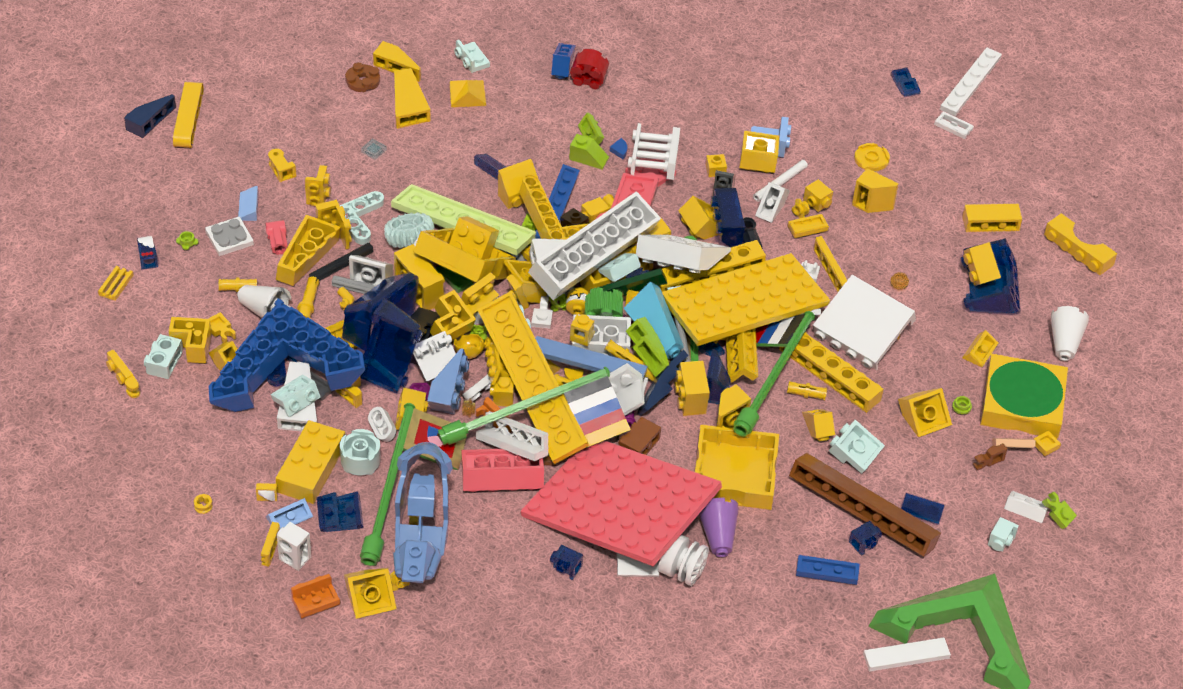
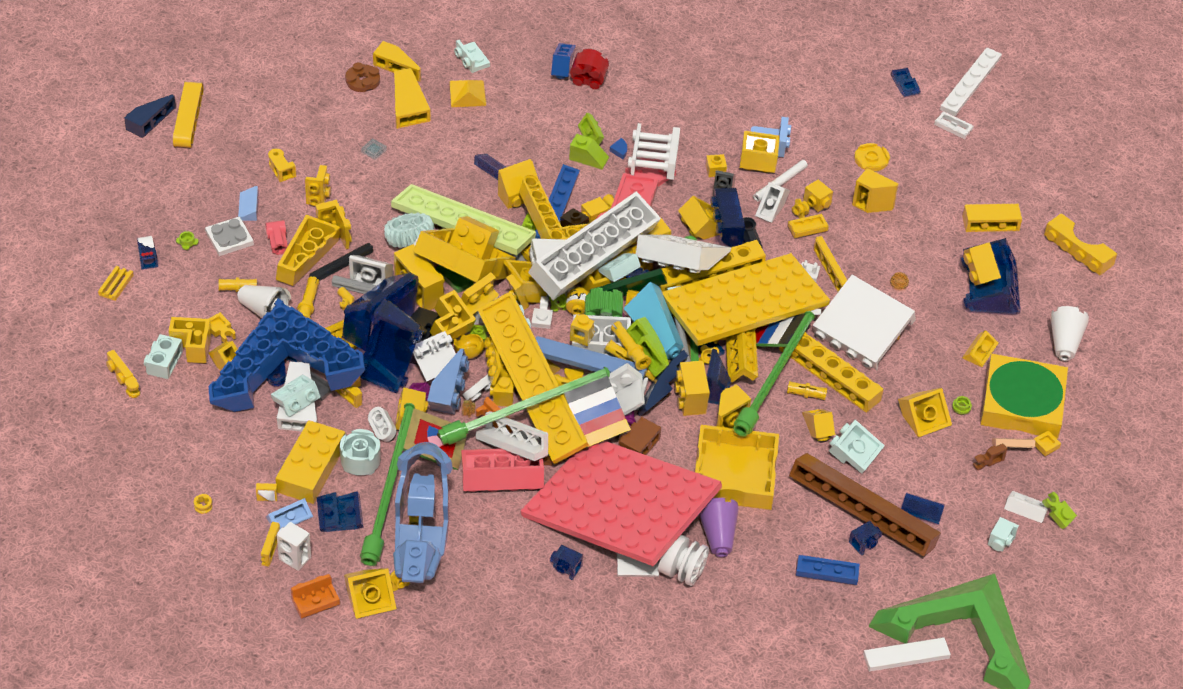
light aqua beam [340,191,384,245] -> none
none -> yellow pin [611,321,651,370]
none -> yellow plate [699,345,719,366]

